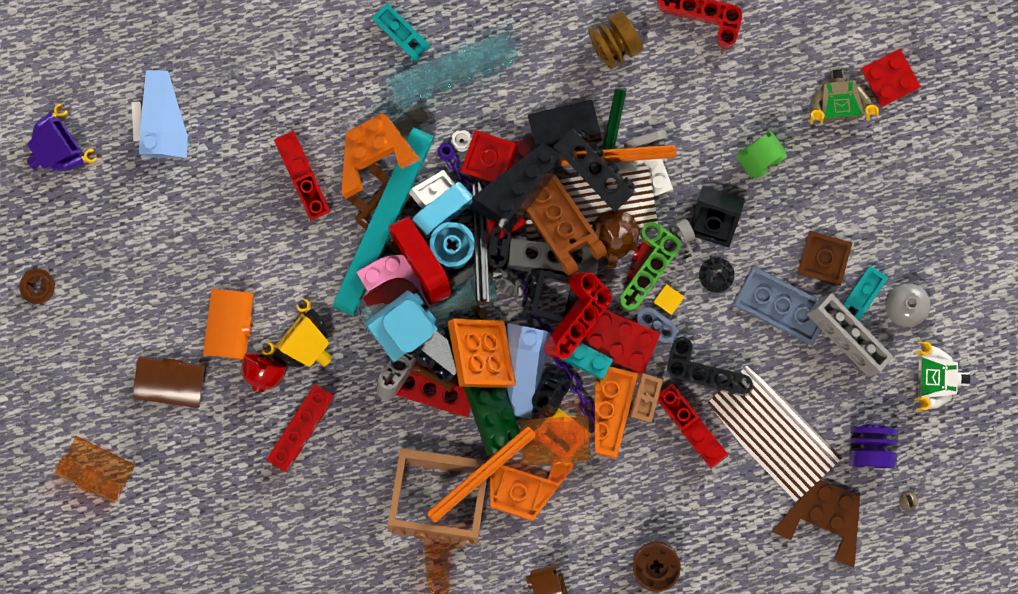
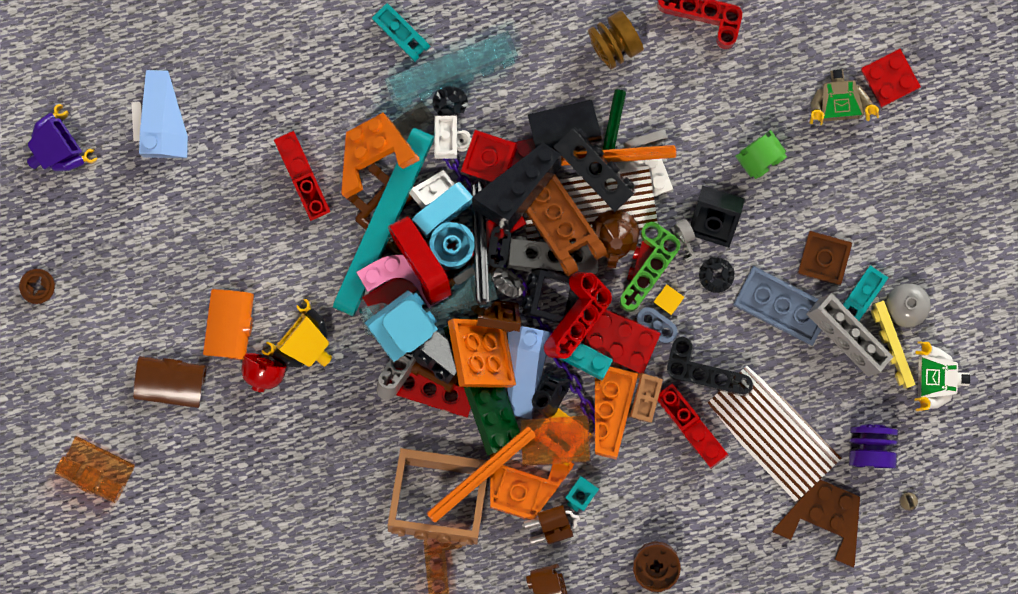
red brick [266,384,336,473] -> none
none -> black gear [432,86,468,117]
none -> white plate [434,116,457,159]
none -> reddish brown wing [477,300,521,332]
none -> reddish brown piece [524,505,580,545]
none -> teal brick [565,476,599,512]
none -> light yellow plate [871,301,916,389]

